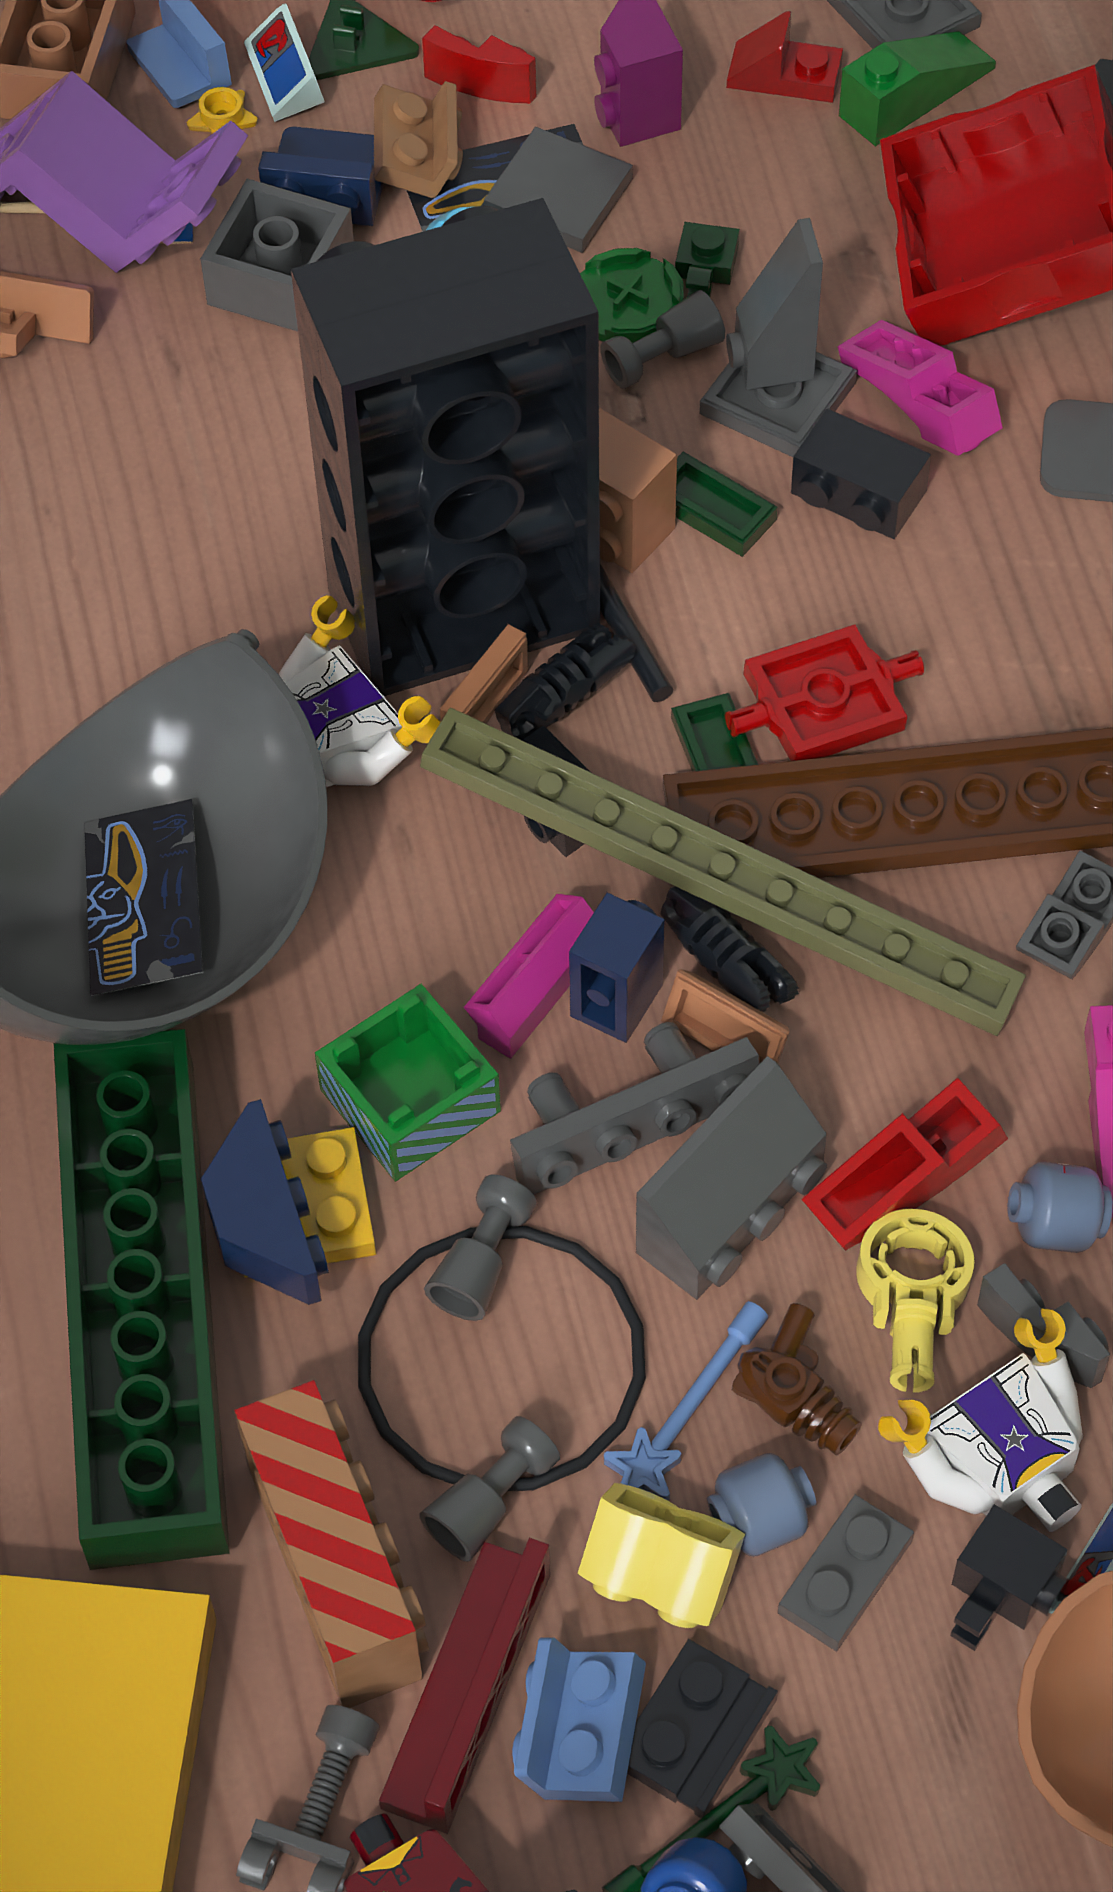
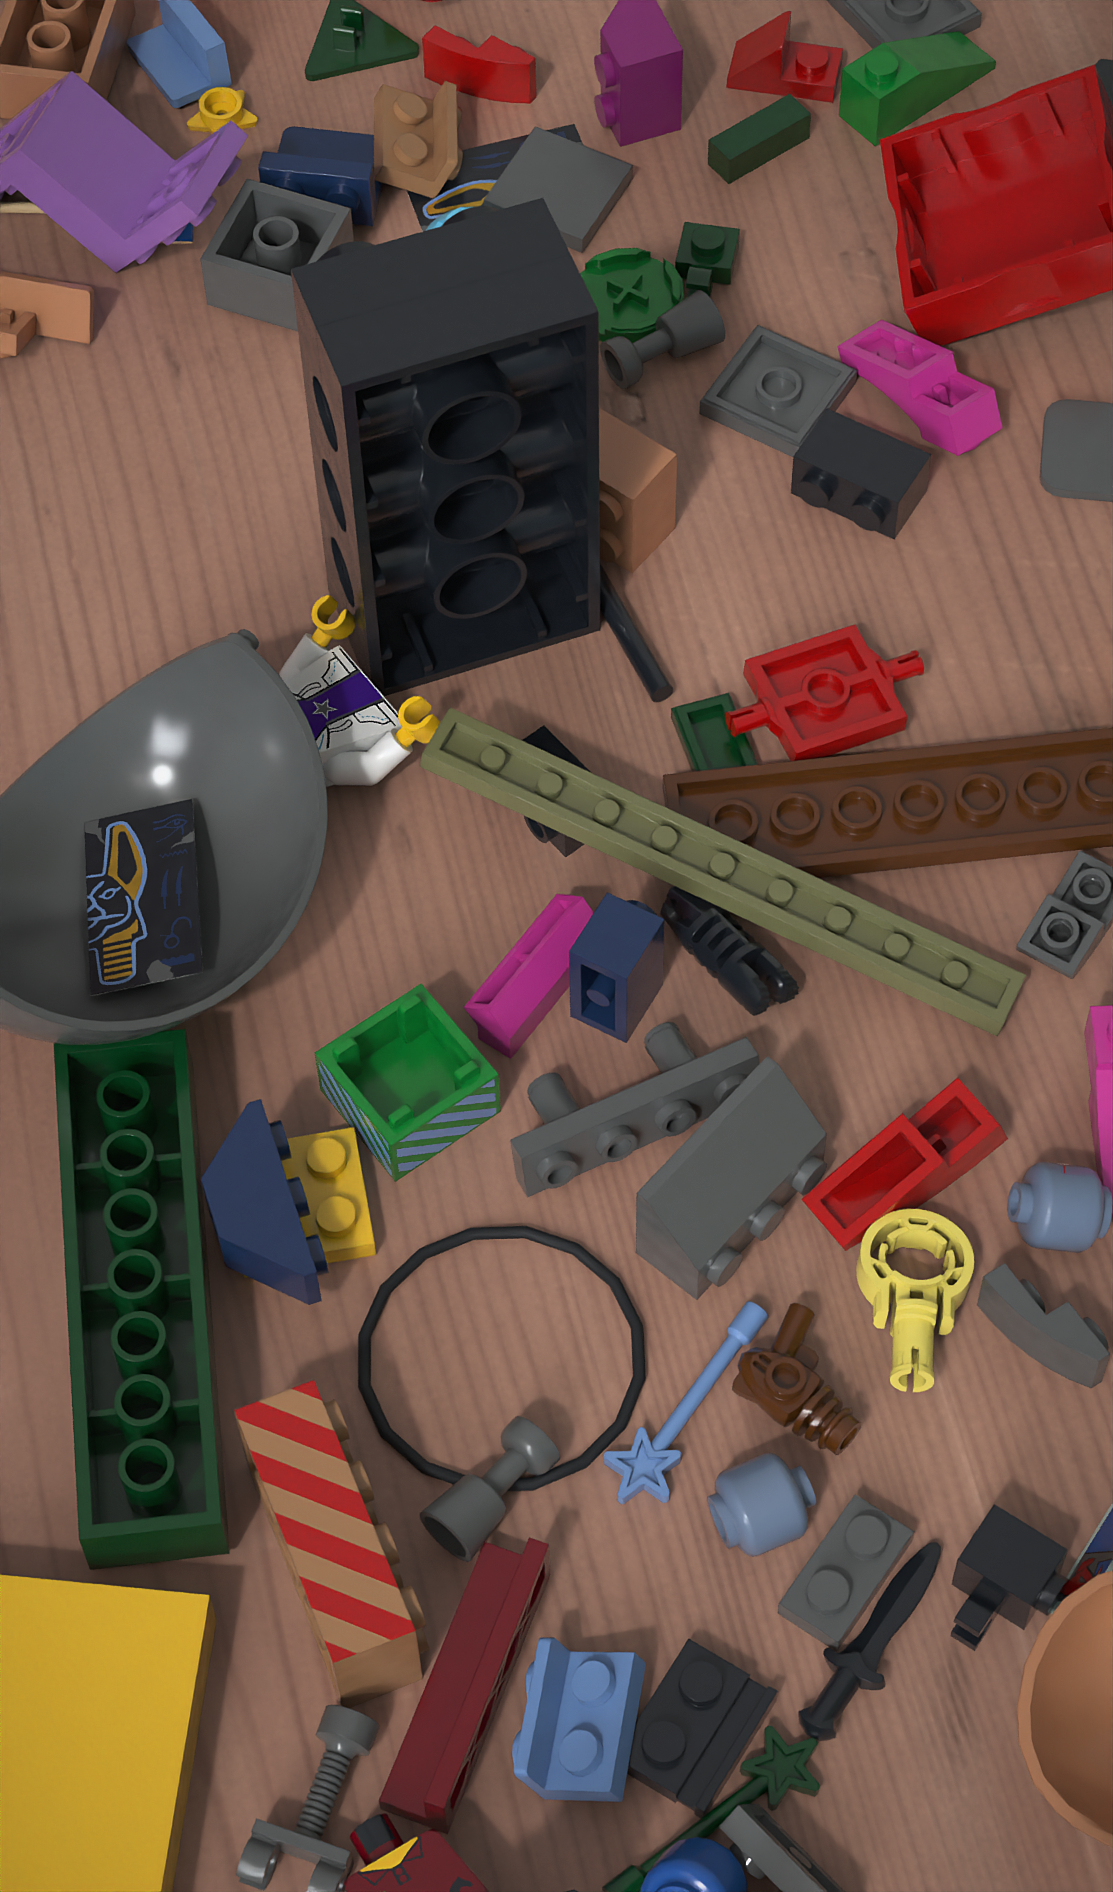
slope [244,3,325,122] -> none
dark grey piece [424,1174,537,1321] -> none
nougat tile [440,624,528,724] -> none
black hinge [494,623,637,740] -> none
light yellow brick [578,1483,745,1628] -> none
nougat tile [661,969,790,1064] -> none
dark green tile [676,451,778,557] -> none
dark grey slope [726,218,823,390] -> none
torso [878,1308,1083,1532] -> none
none -> dark green piece [708,94,811,184]
none -> black sword [798,1542,941,1741]

